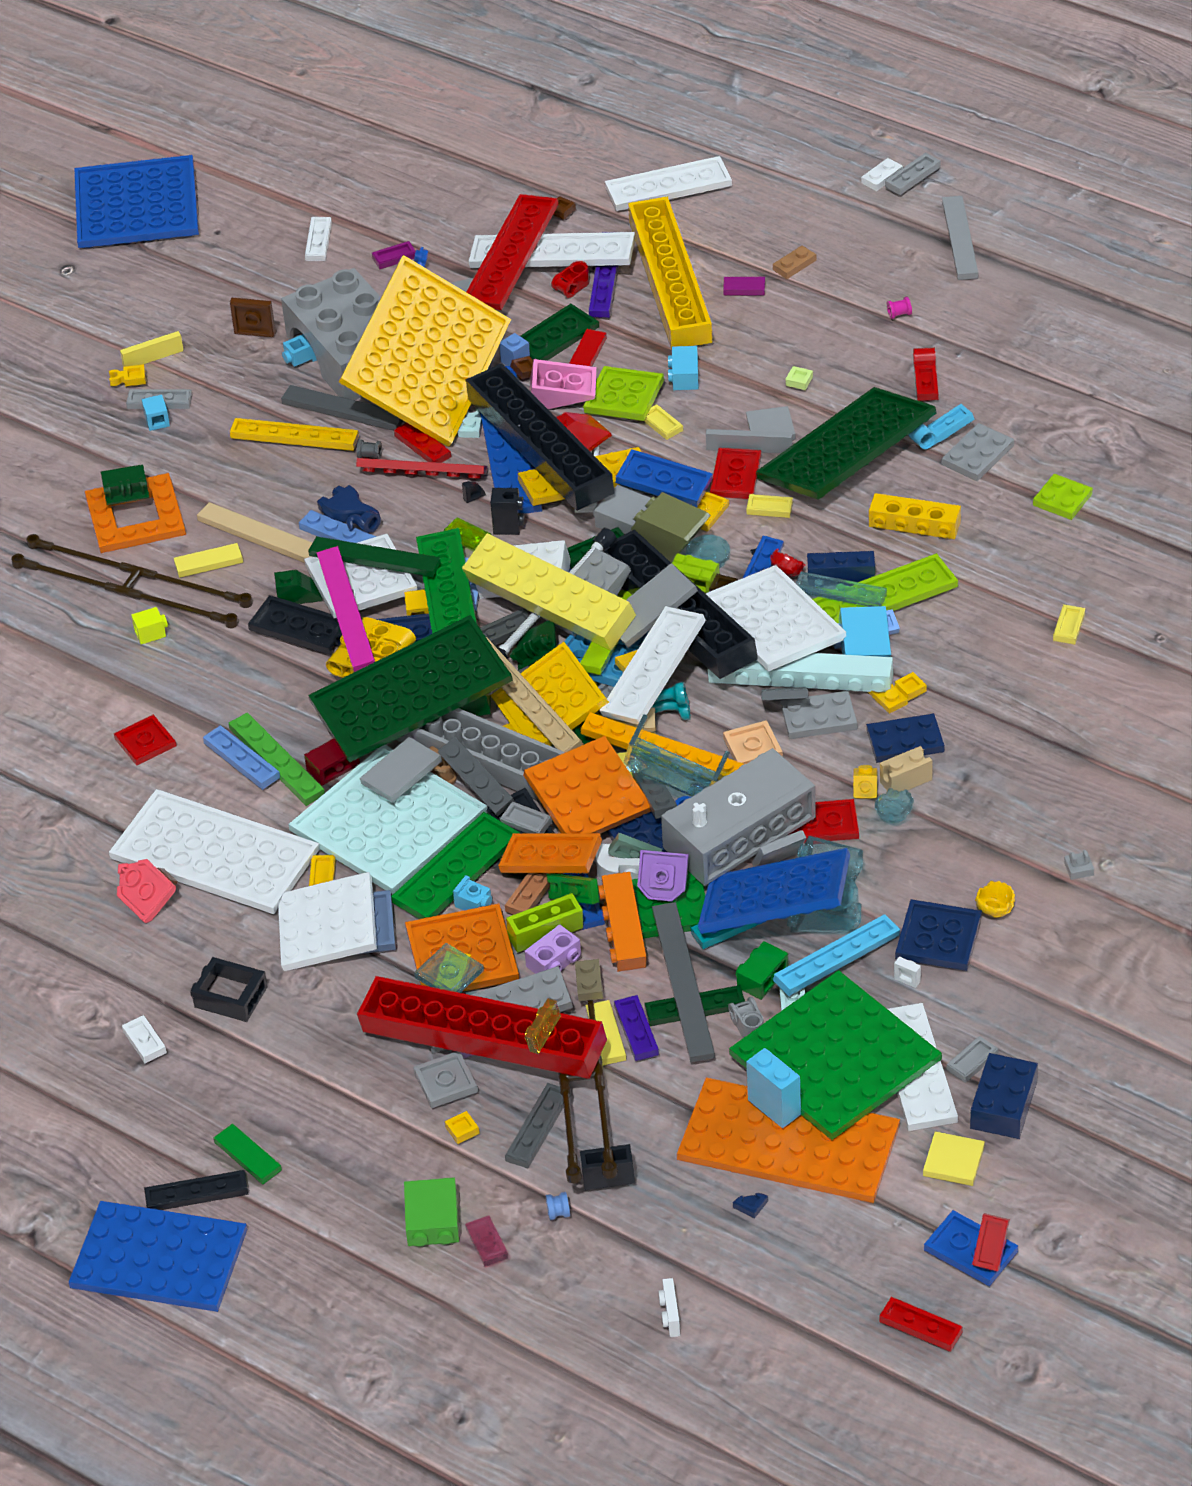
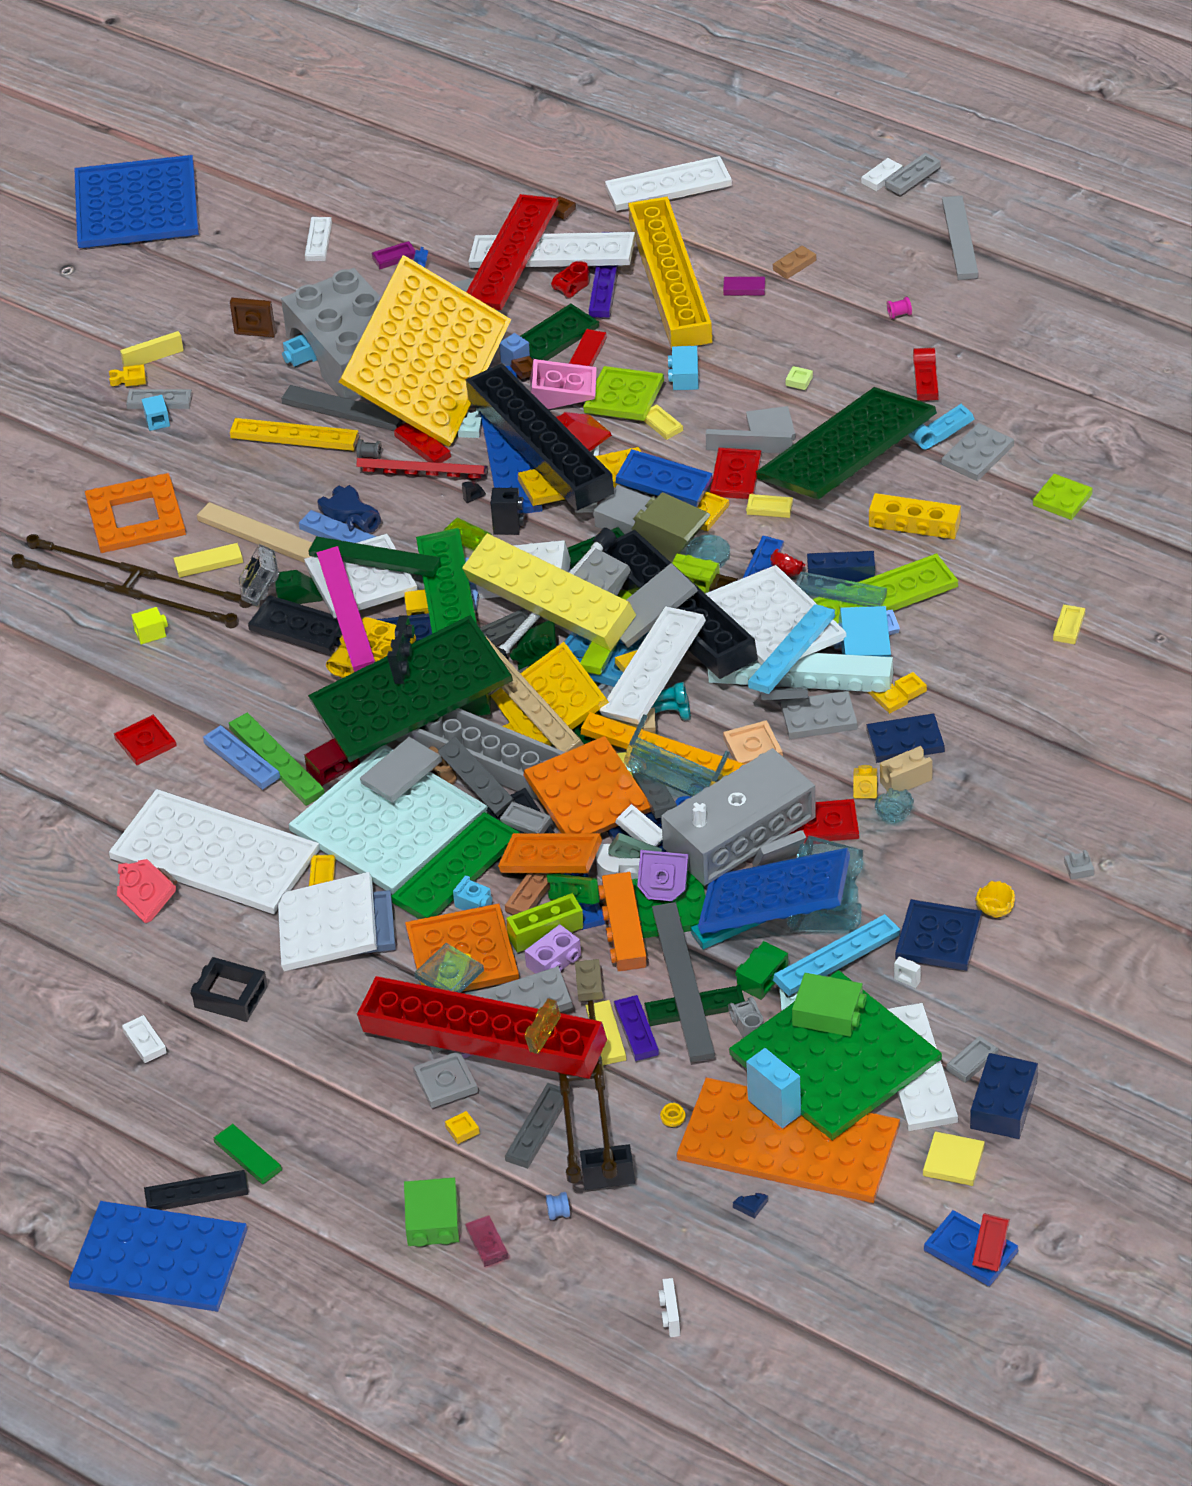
dark green hinge [100,464,149,505] -> none
red plate [879,1297,963,1352] -> none
none -> clear piece [238,544,279,606]
none -> black wing [387,615,415,684]
none -> white tile [615,804,663,847]
none -> yellow plate [660,1103,686,1127]
none -> medium azure plate [748,604,835,694]
none -> bright green brick [792,972,866,1036]

